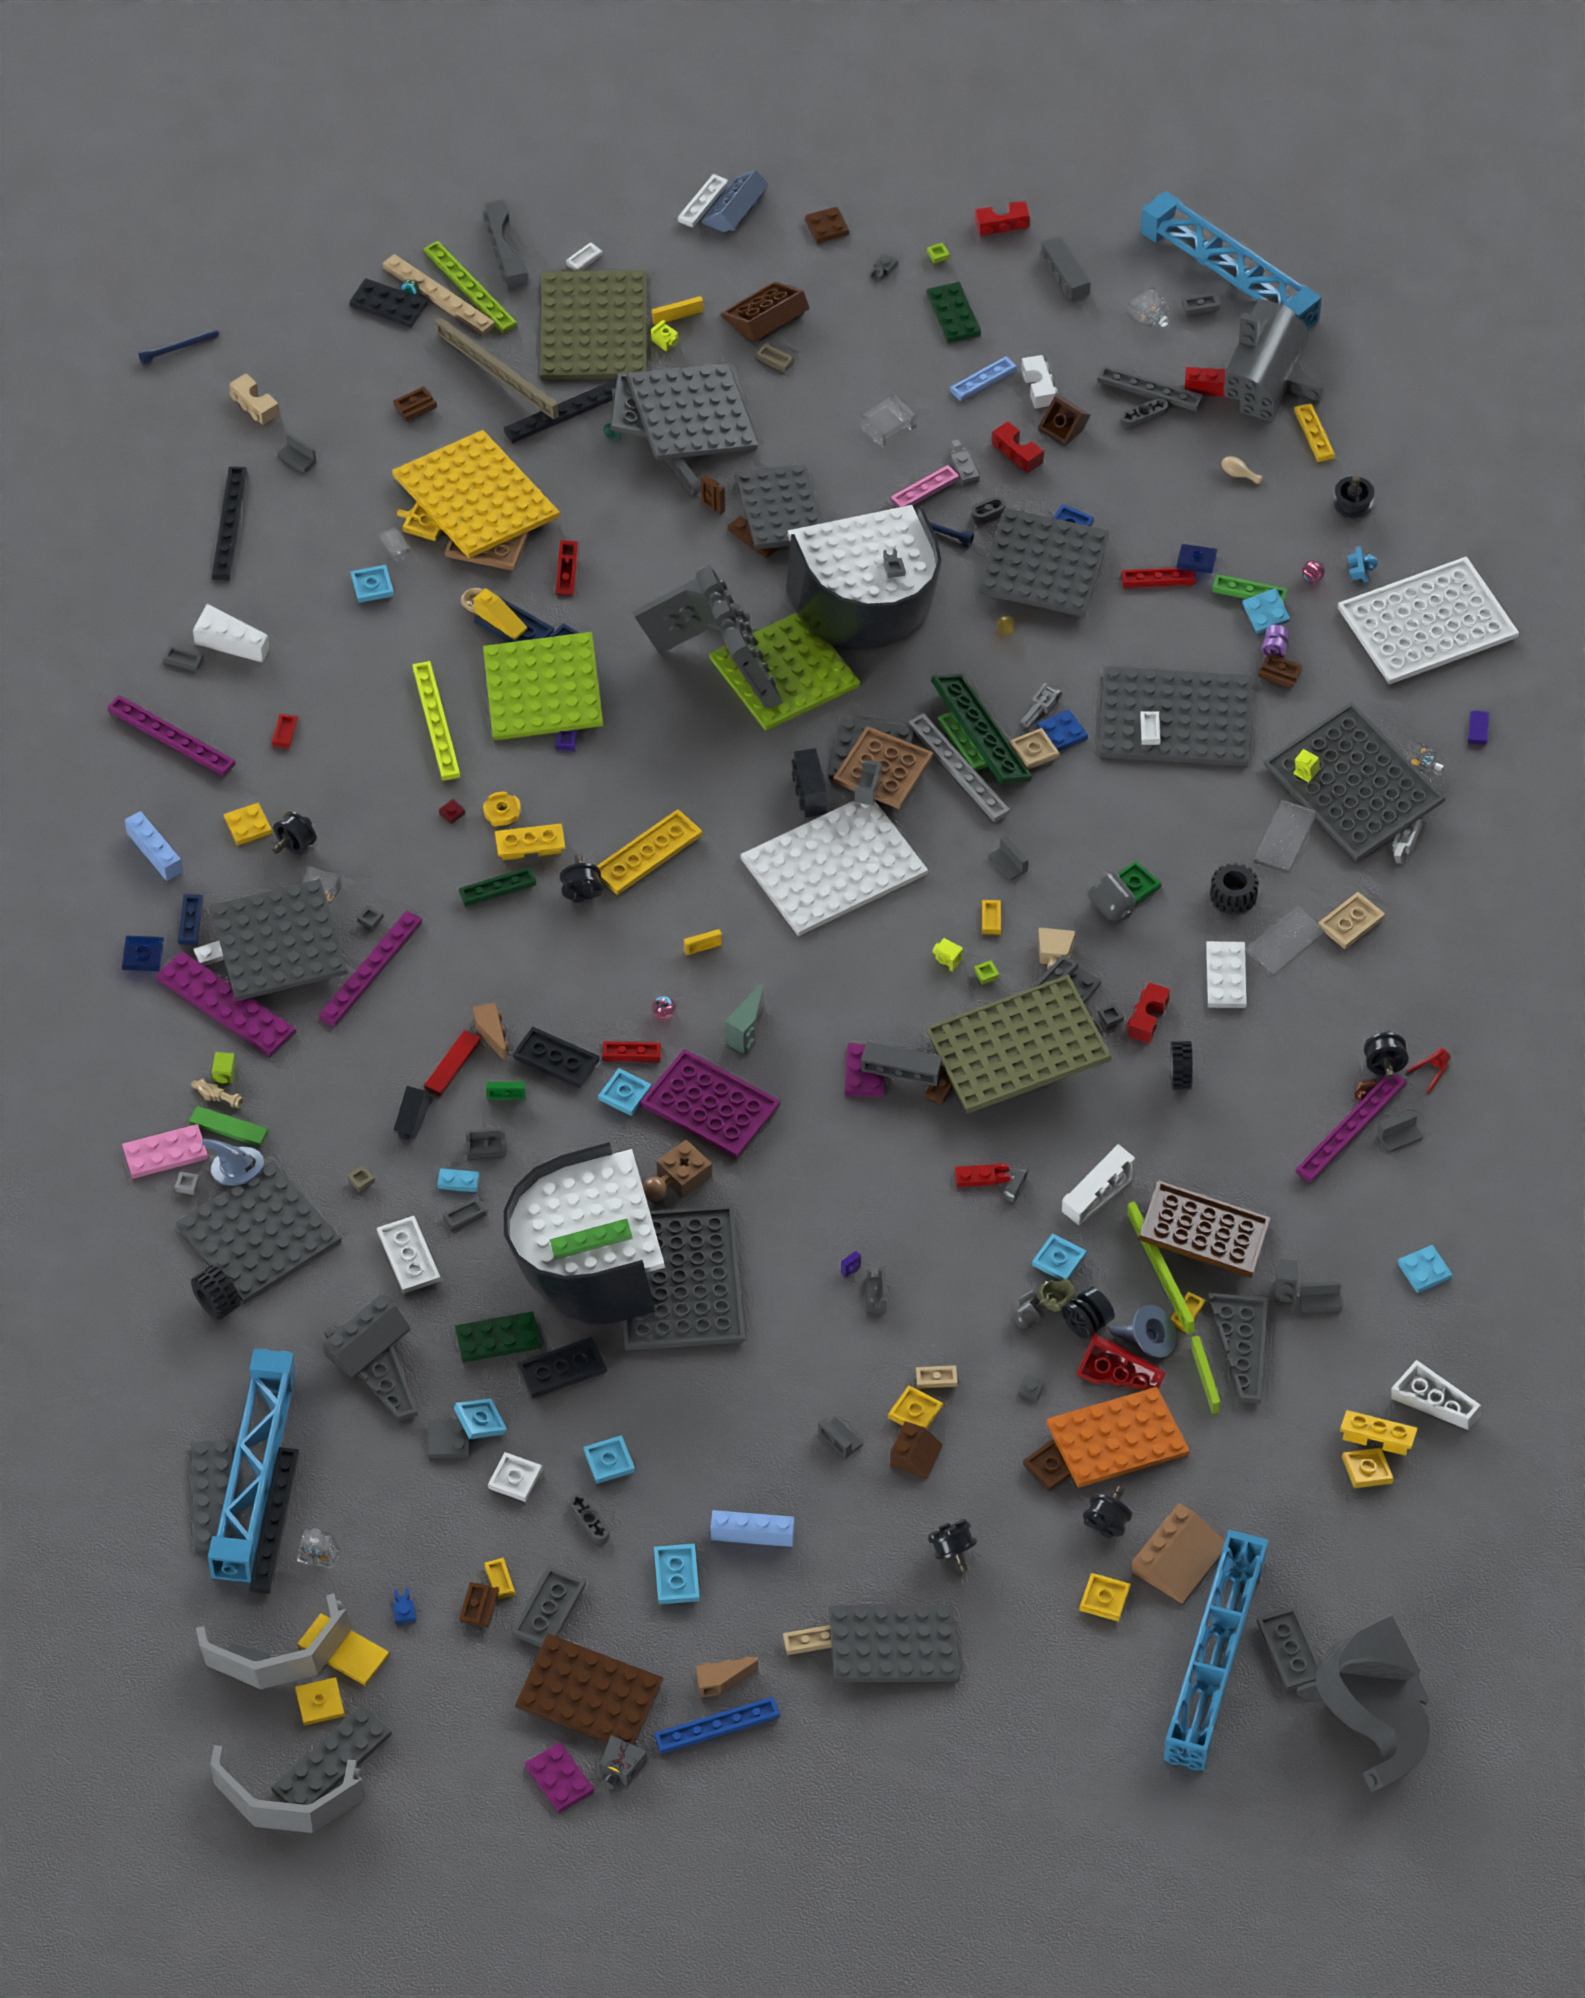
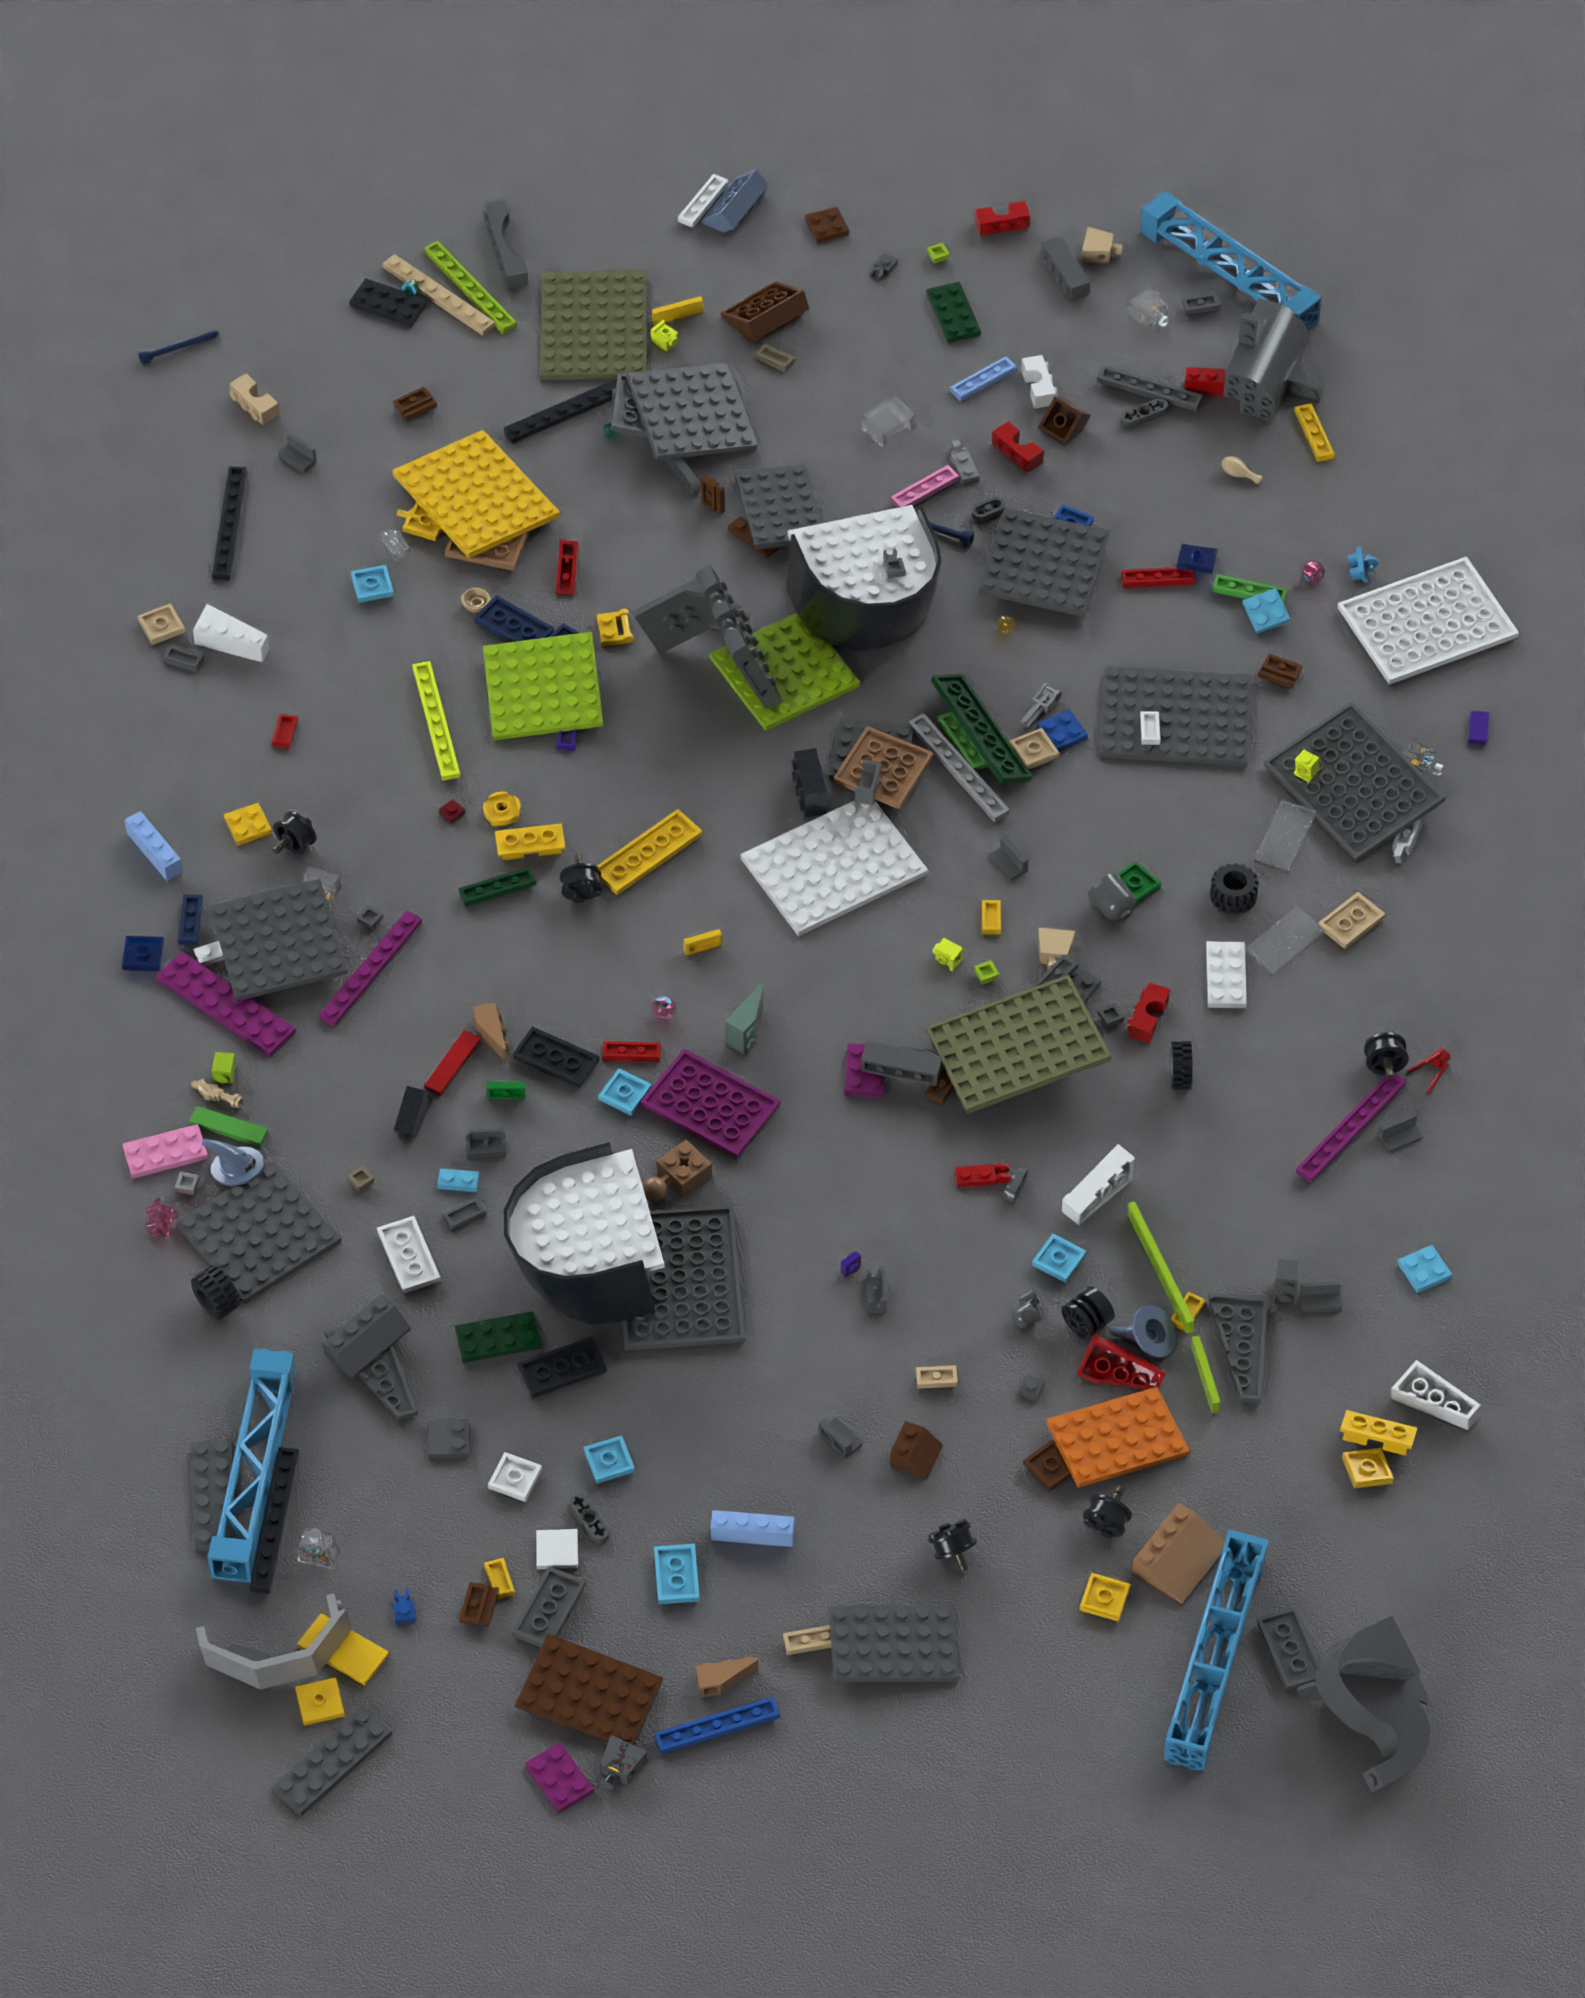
magenta plate [107,695,235,777] -> none
light grey panel [210,1745,364,1833] -> none
dark tan plate [435,317,559,420] -> none
medium azure plate [454,1398,507,1439] -> none
yellow slope [473,588,527,640] -> none
bright green plate [549,1218,633,1260] -> none
white tile [566,242,603,271] -> none
yellow plate [888,1385,943,1429] -> none
olive hair [1037,1278,1075,1312] -> none
plate [1138,1180,1271,1278] -> none
medium lavender wheel [1262,625,1289,658] -> none
black wheel [1333,475,1374,518] -> none
copper arm [1354,1079,1378,1101] -> none
none -> tan plate [137,603,186,645]
none -> clear pink hips [146,1198,178,1238]
none -> white tile [536,1529,578,1569]
none -> yellow plate [596,609,634,647]
none -> tan torso [1081,227,1123,263]

